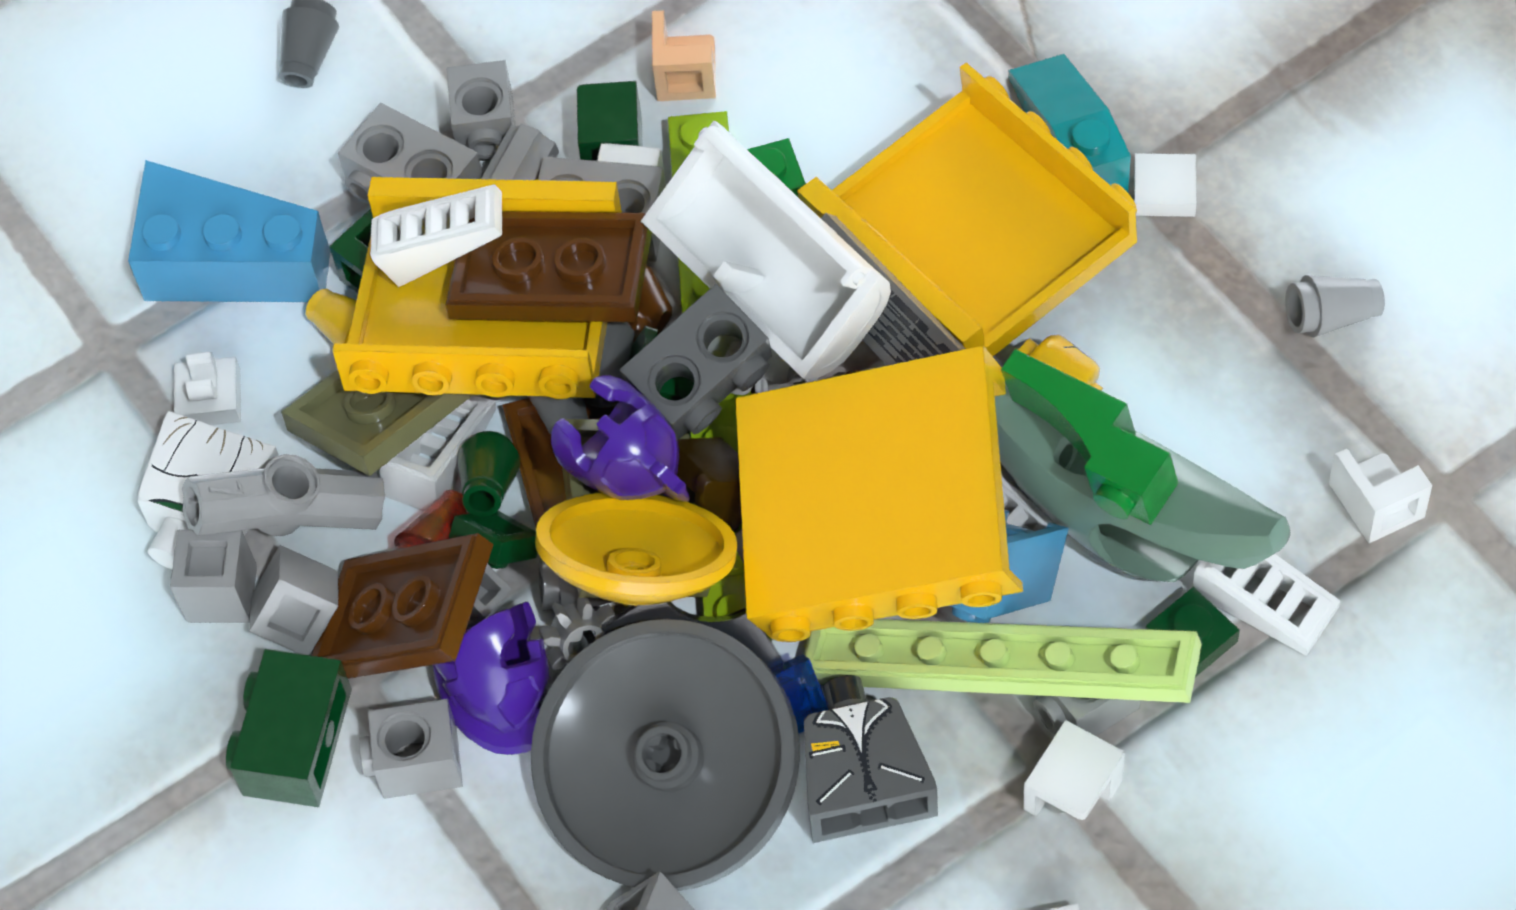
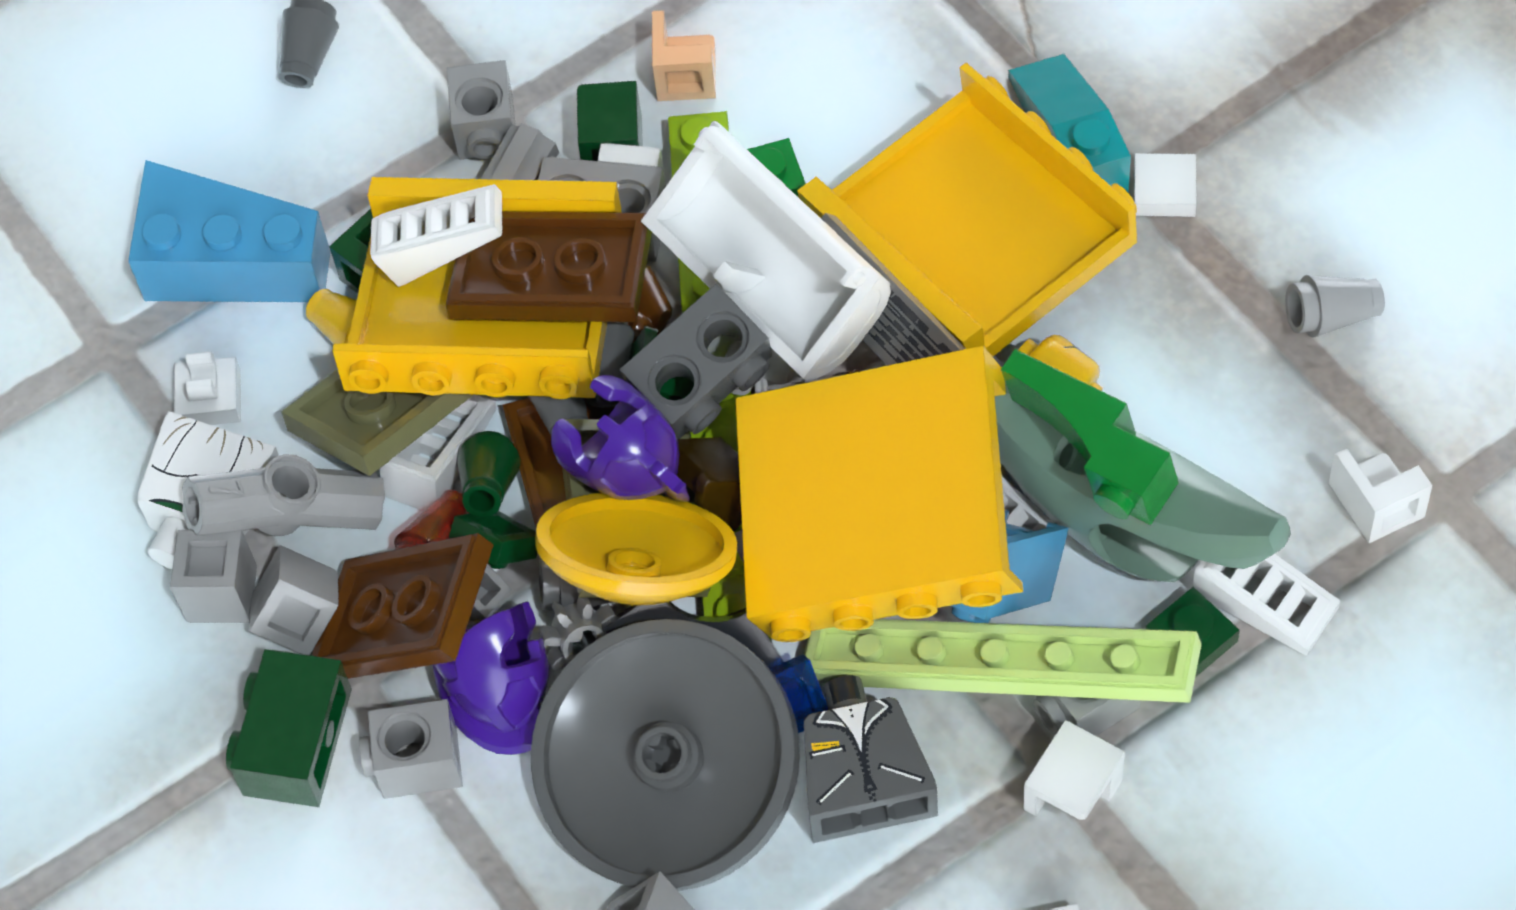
light grey brick [338,102,483,204] -> none

